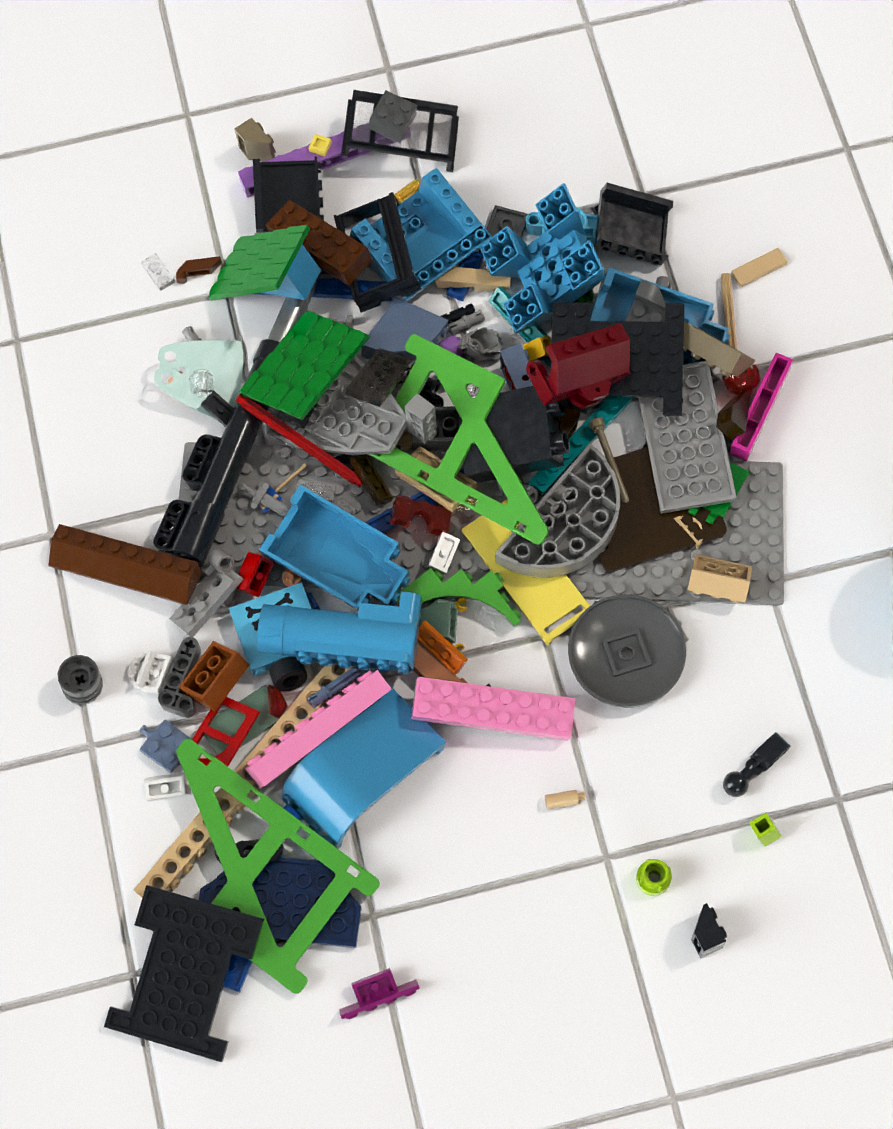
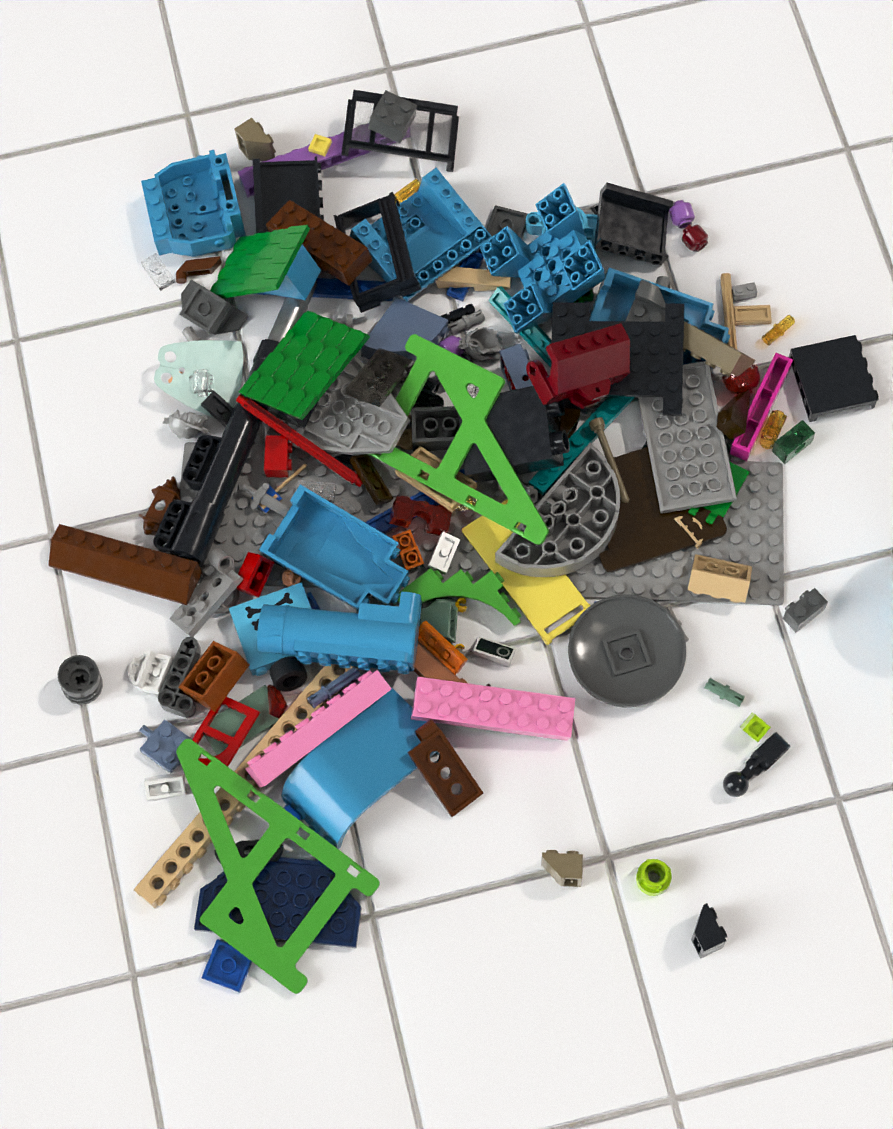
black piece [104,885,264,1062] -> none
magenta bracket [339,968,420,1019] -> none
light grey brick [405,393,437,444] -> none
yellow brick [523,336,551,362] -> none
tan cylinder [545,790,586,809] -> none
tan tile [731,248,788,288] -> none
lime brick [749,812,782,847] -> none
none -> reddish brown piece [139,476,181,536]
none -> dark azure piece [141,150,246,257]
none -> light grey hair [162,410,210,439]
none -> dark grey piece [179,279,248,335]
none -> red brick [264,435,293,477]
none -> orange slope [392,529,424,570]
none -> reddish brown hinge [407,719,484,817]
none -> slope [473,636,516,667]
none -> dark tan slope [541,850,583,887]
none -> medium lavender head [669,200,695,228]
none -> dark red head [682,224,708,252]
none -> sand green pin [704,677,745,707]
none -> light grey piece [732,282,757,302]
none -> tan tile [733,305,772,326]
none -> lime brick [740,712,771,742]
none -> clear yellow piece [759,410,787,449]
none -> clear yellow axle [762,315,795,346]
none -> clear green brick [772,420,815,464]
none -> dark grey brick [783,588,828,633]
none -> black panel [789,335,879,422]

